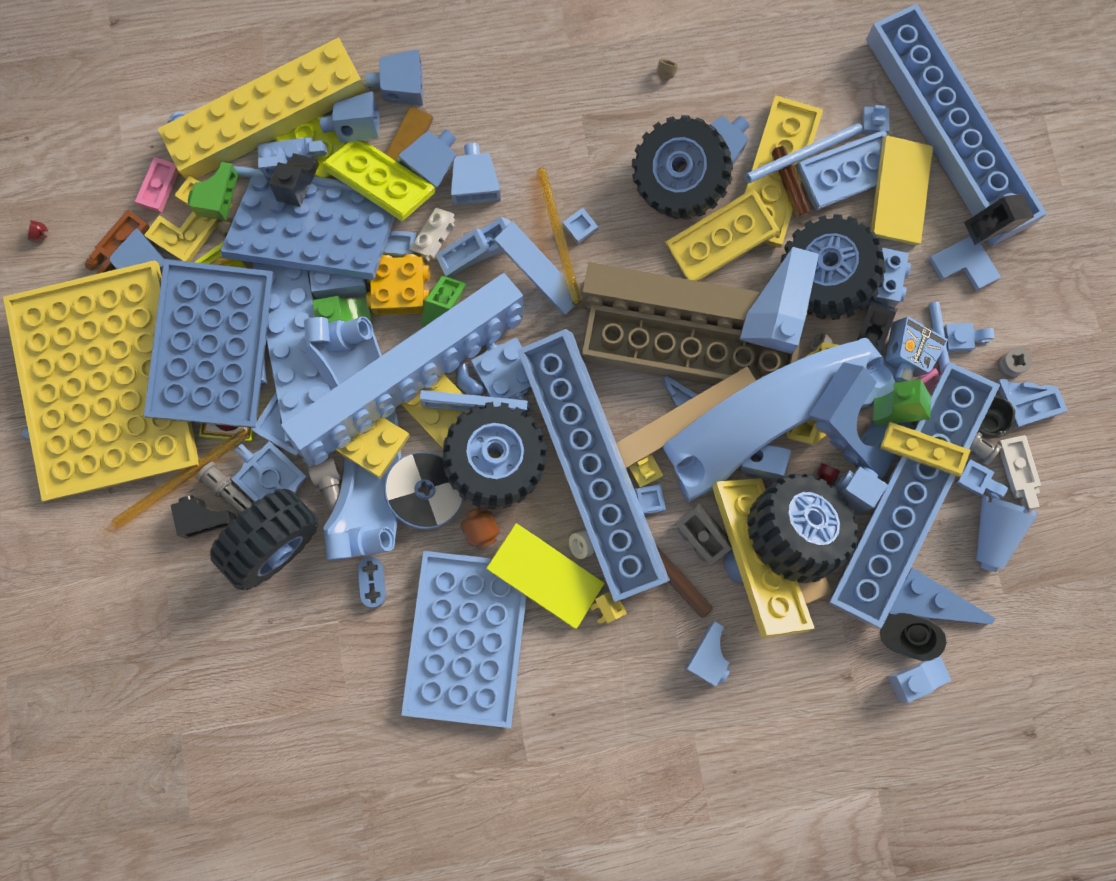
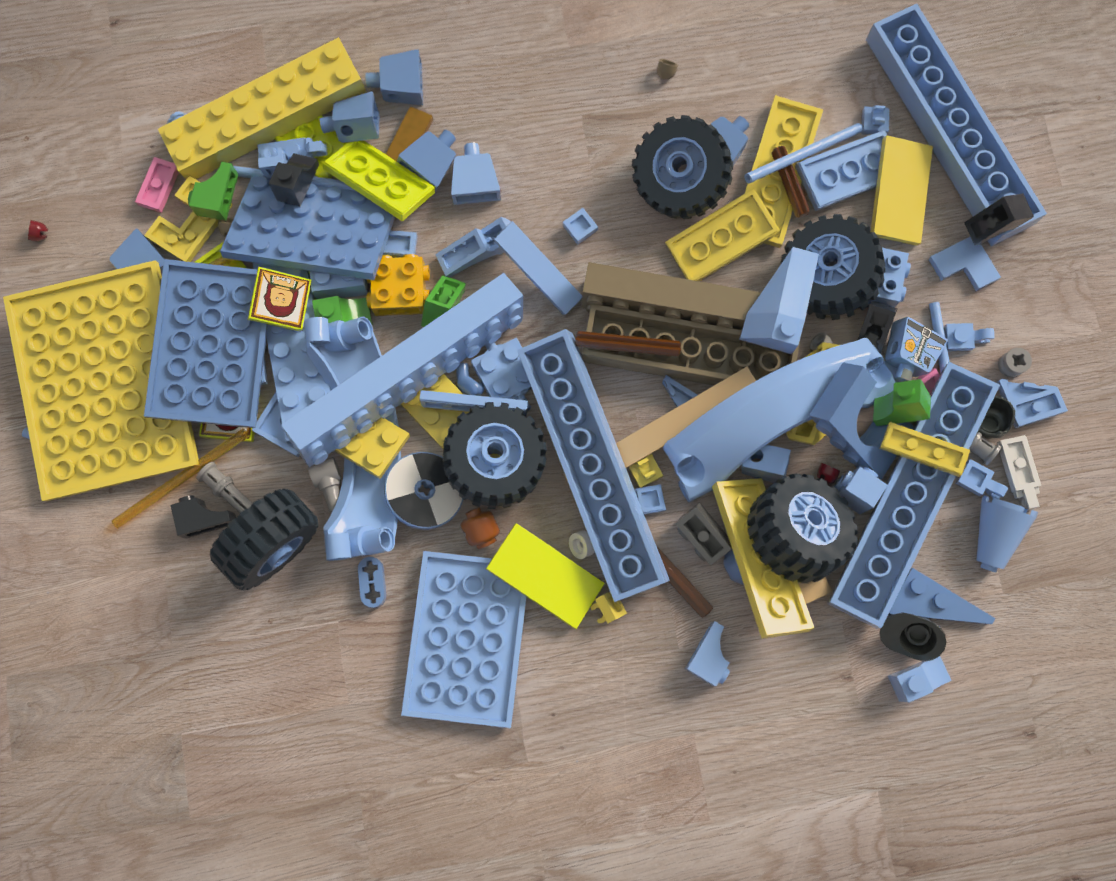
dark orange hinge [84,210,150,274] -> none
light blue plate [232,441,308,505] -> none
white hinge [410,208,455,262] -> none
clear yellow piece [536,167,582,305] -> none
none -> tile [248,267,311,332]
none -> reddish brown axle [575,331,681,356]

